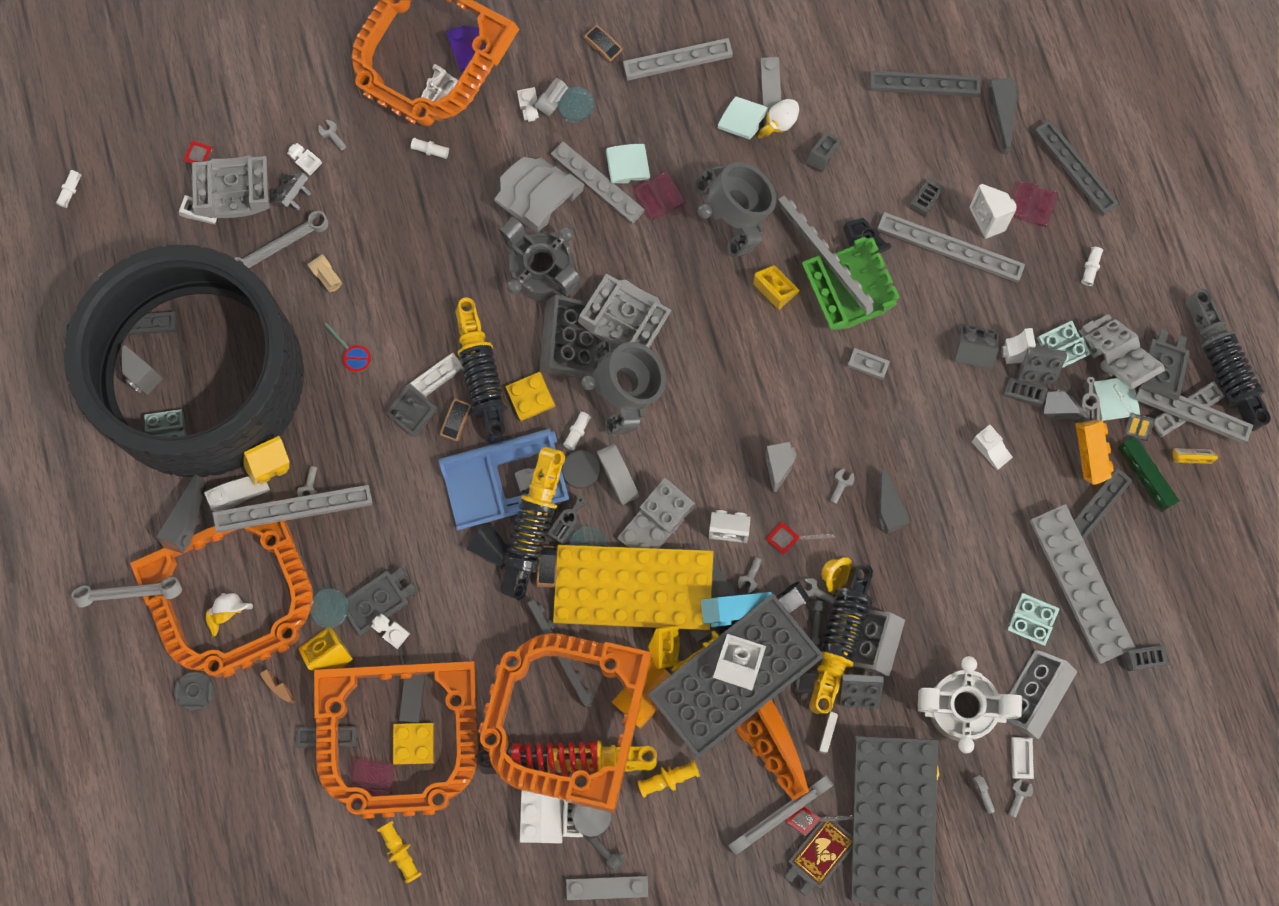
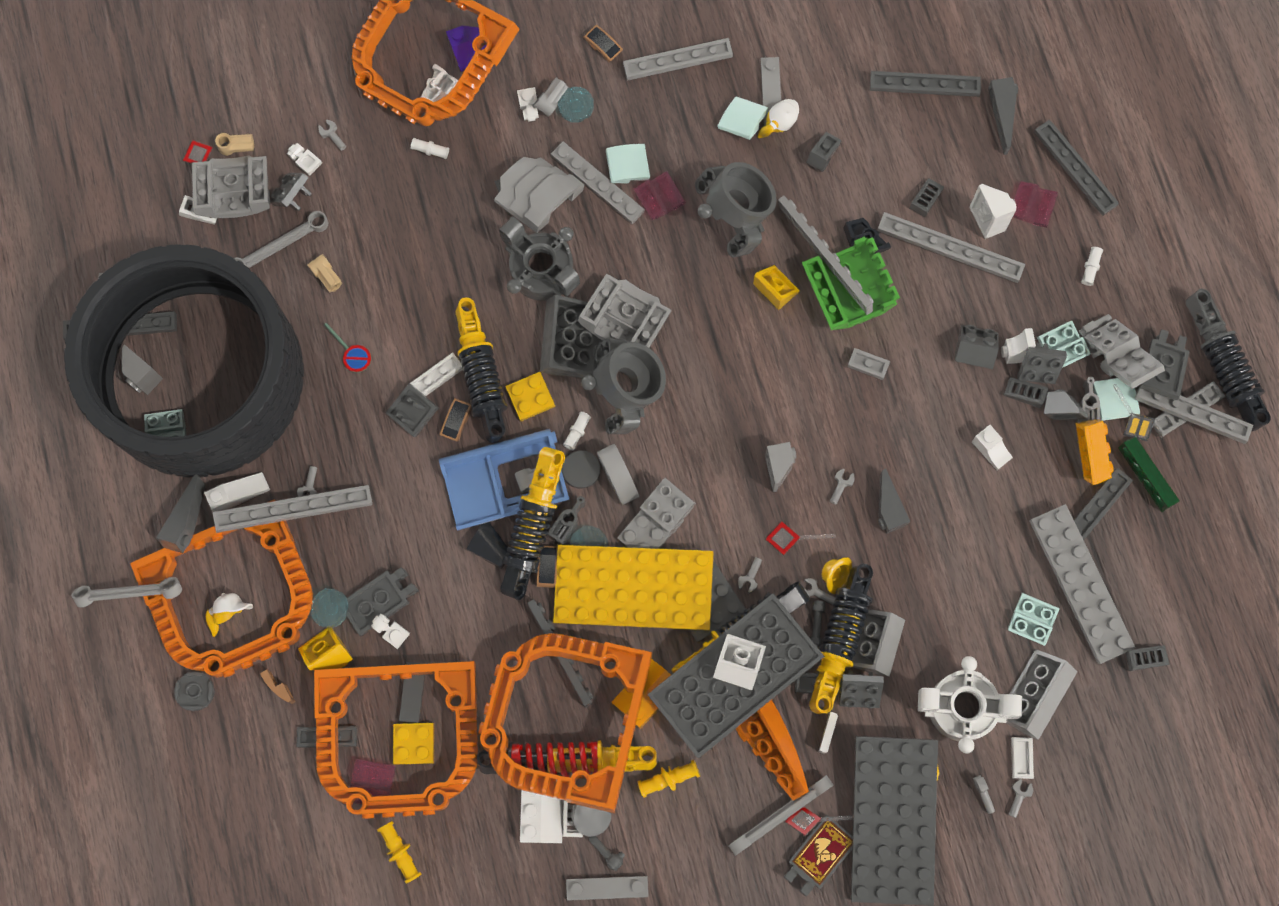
white pin [56,170,82,208] -> none
yellow slope [244,436,290,485] -> none
yellow slope [648,625,680,669] -> none
medium azure slope [701,592,772,627] -> none
white slope [709,510,750,543] -> none
yellow slope [1173,448,1218,464] -> none
none -> tan piece [215,133,254,156]

